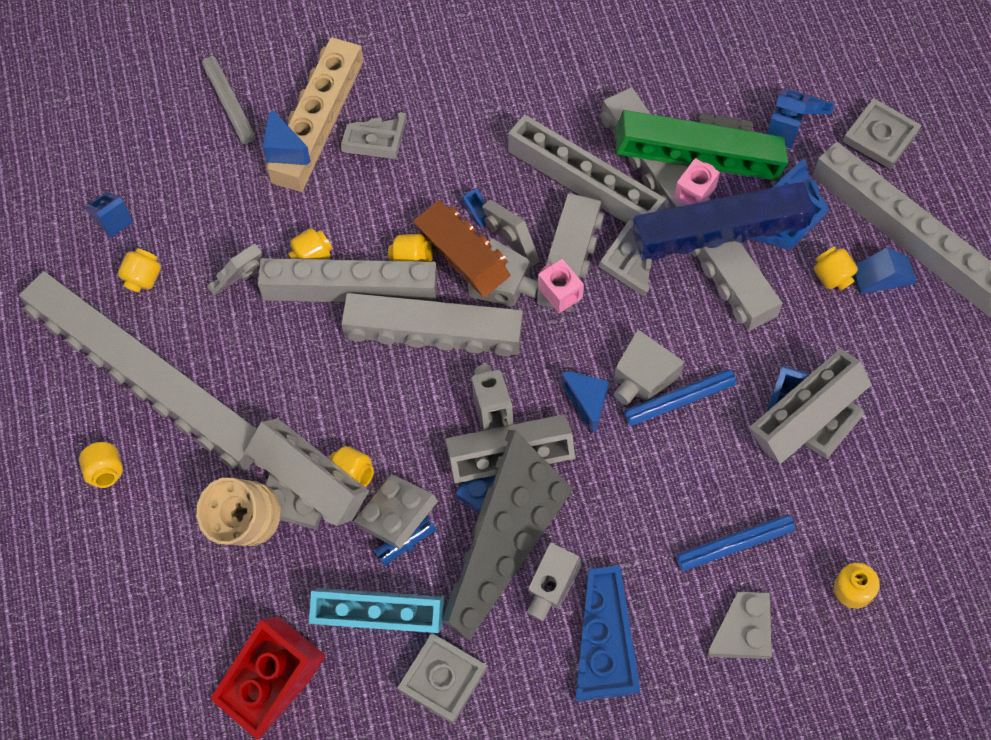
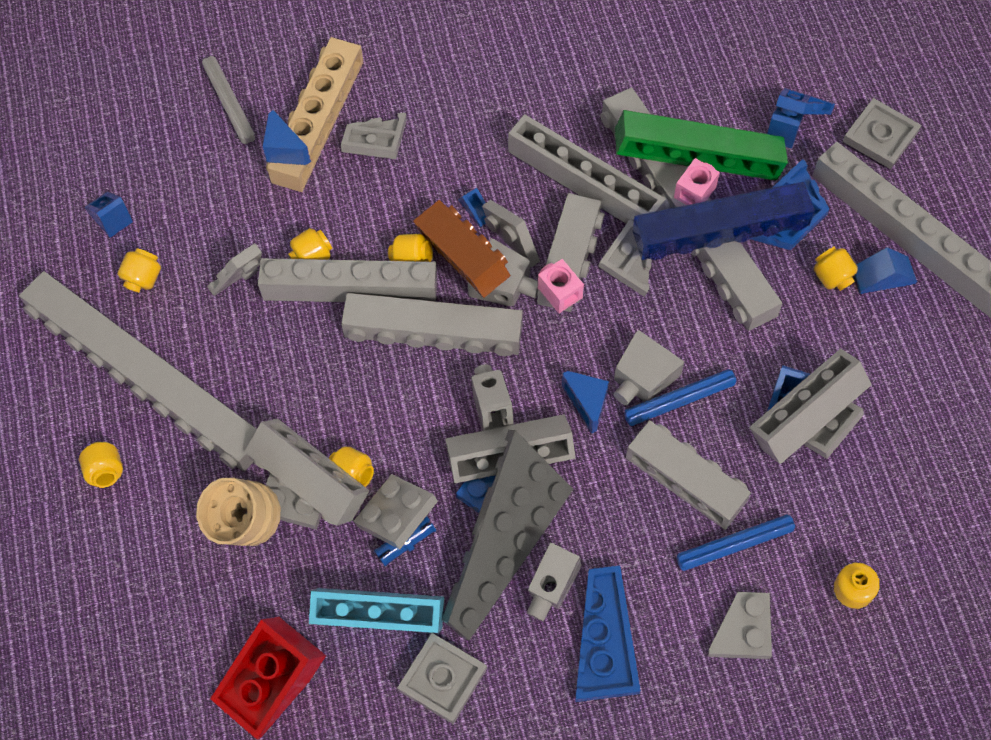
dark grey axle [698,113,753,131] -> none
none -> light grey brick [626,420,751,530]

